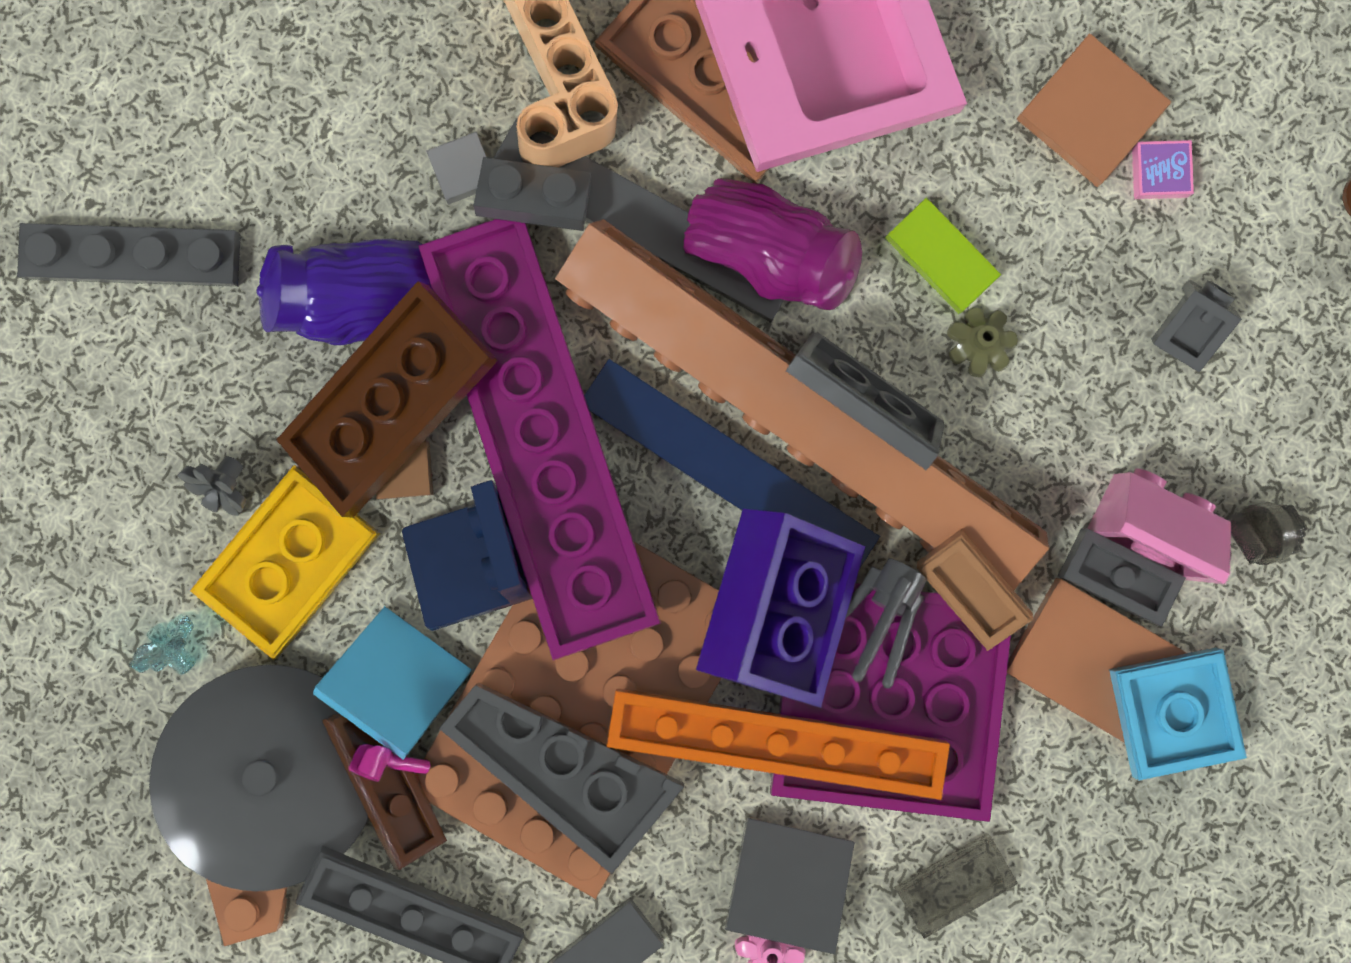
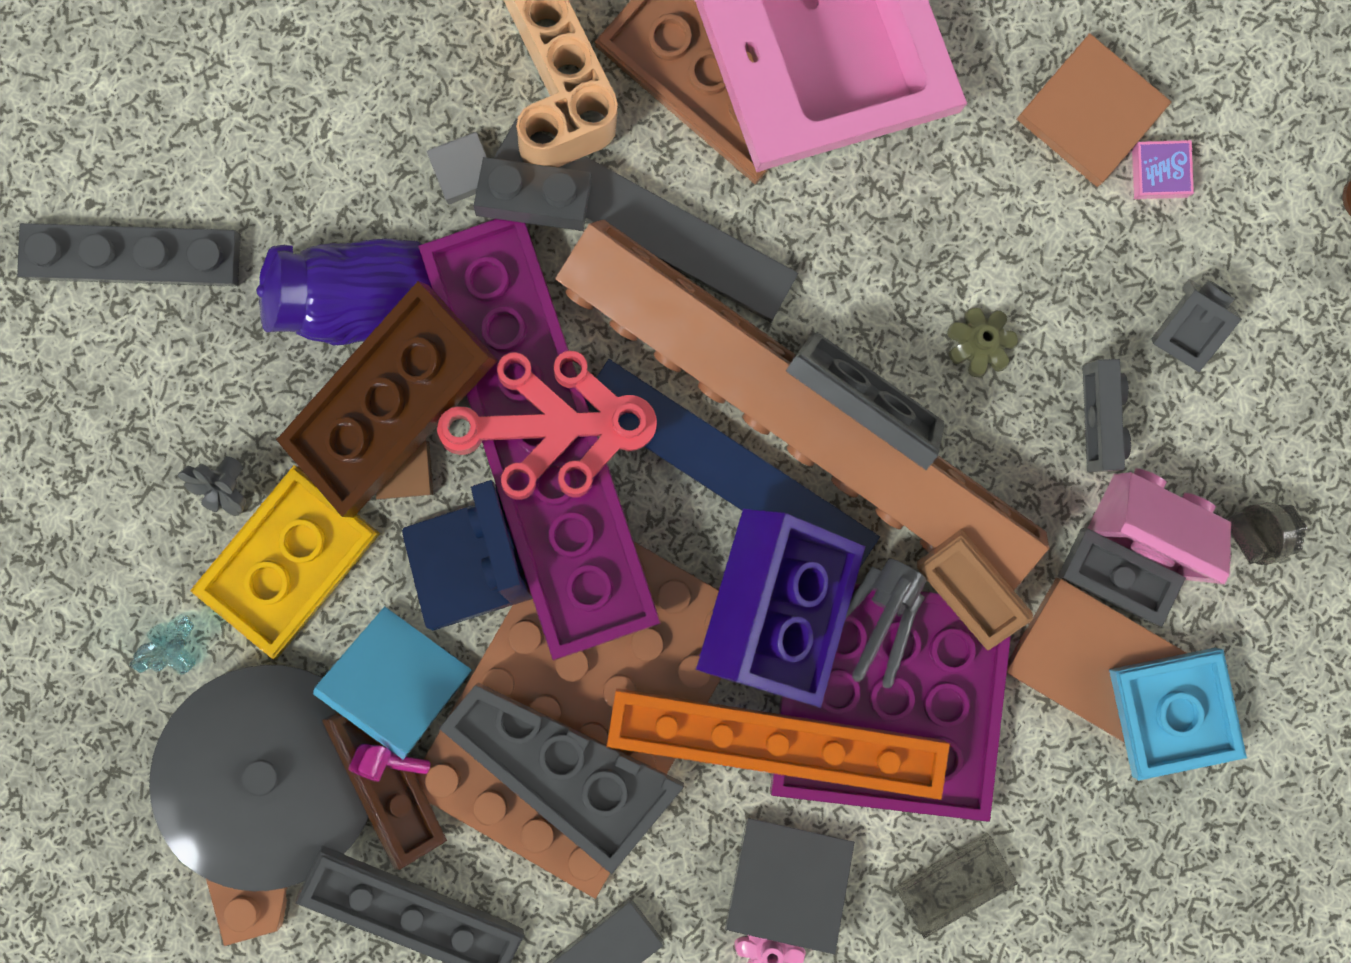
magenta hair [683,178,862,310] -> none
lime tile [885,197,1001,314] -> none
none -> coral plant [437,351,657,500]
none -> dark grey plate [1082,359,1131,472]

